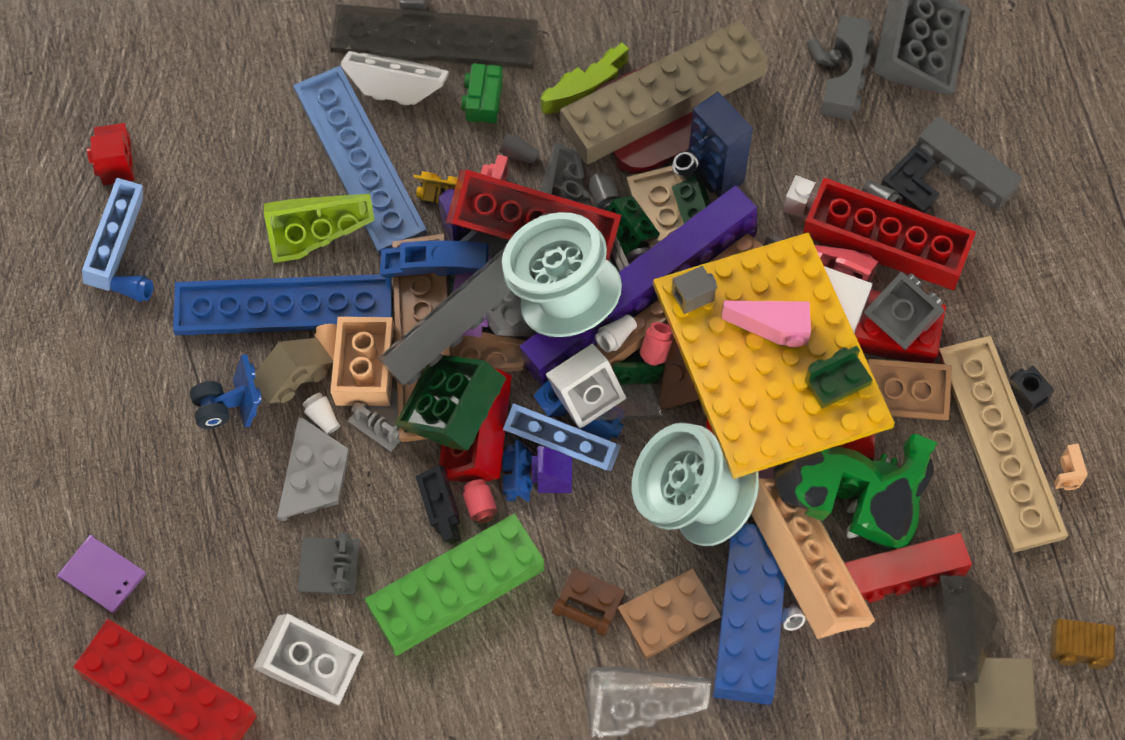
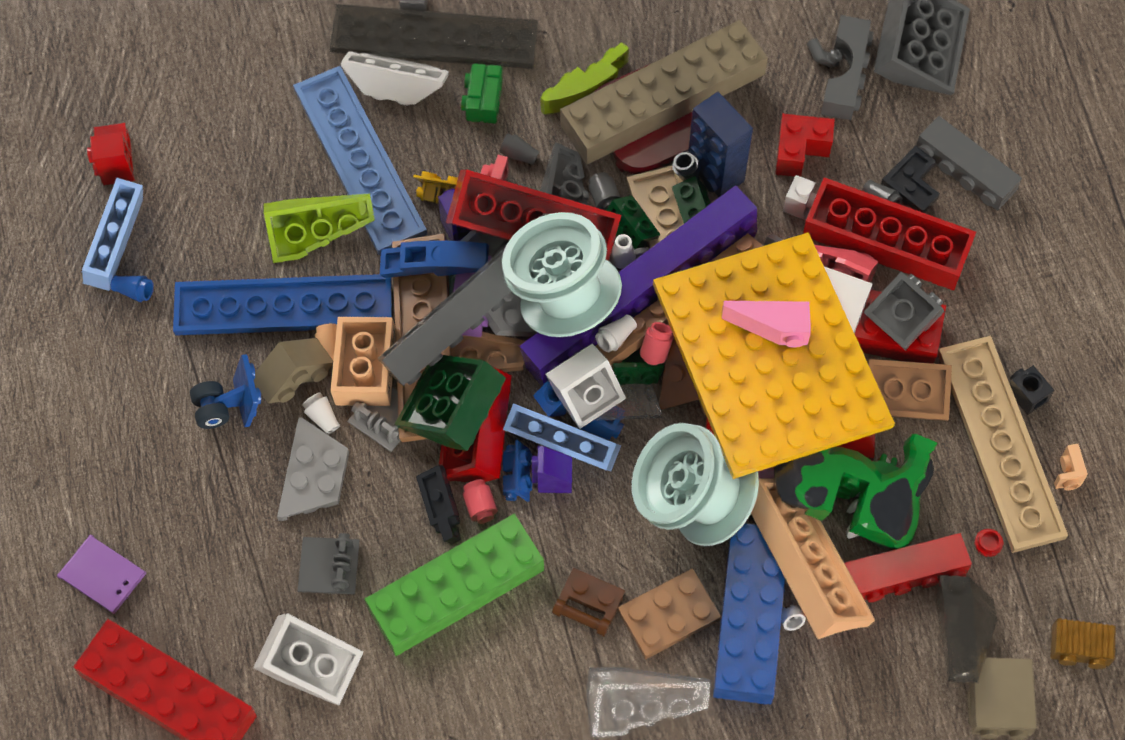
dark grey brick [671,265,717,314] -> none
dark green bracket [805,346,873,409] -> none
none -> white cone [609,234,636,269]
none -> red brick [775,113,835,177]
none -> red plate [974,529,1003,557]

